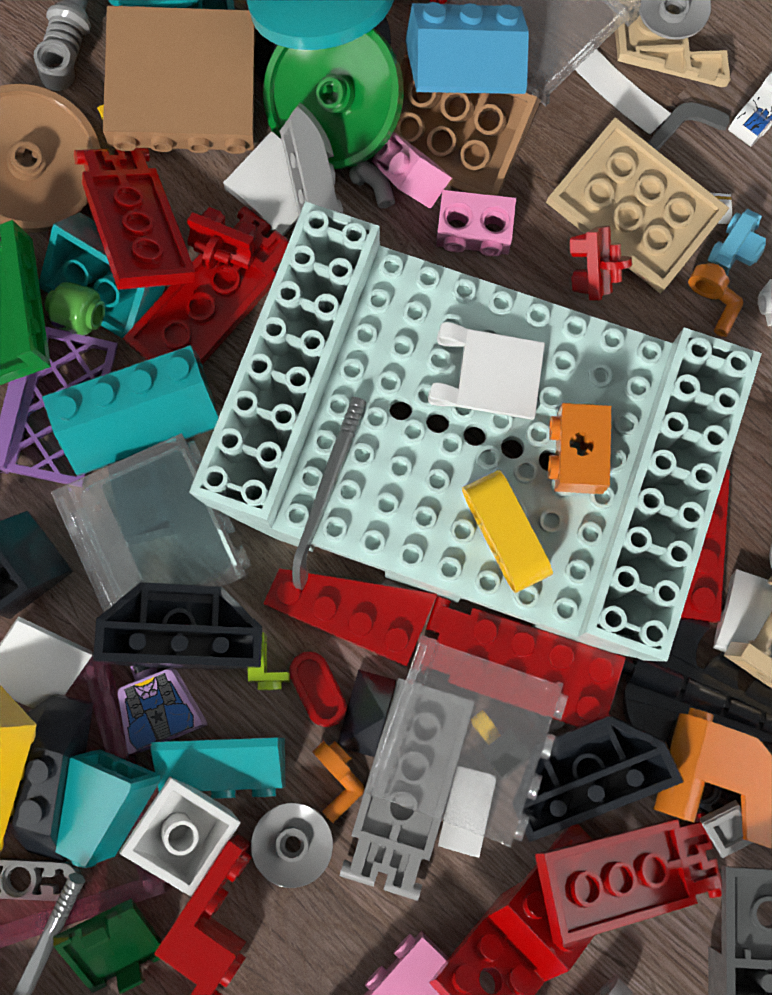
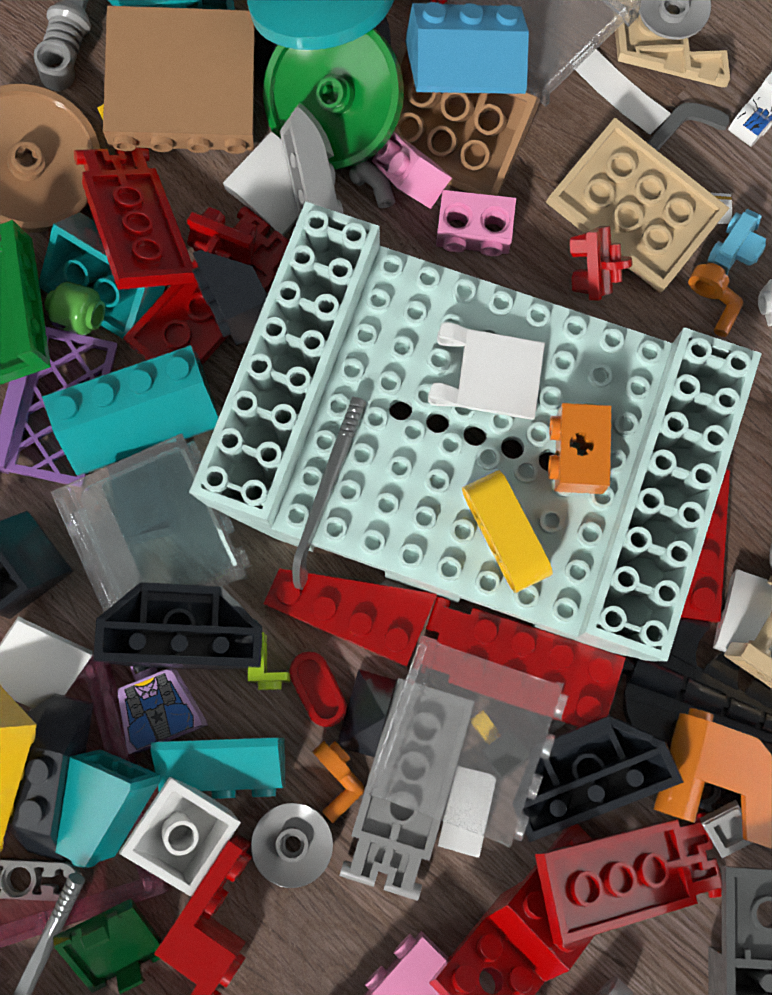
none -> black slope [192,250,267,346]

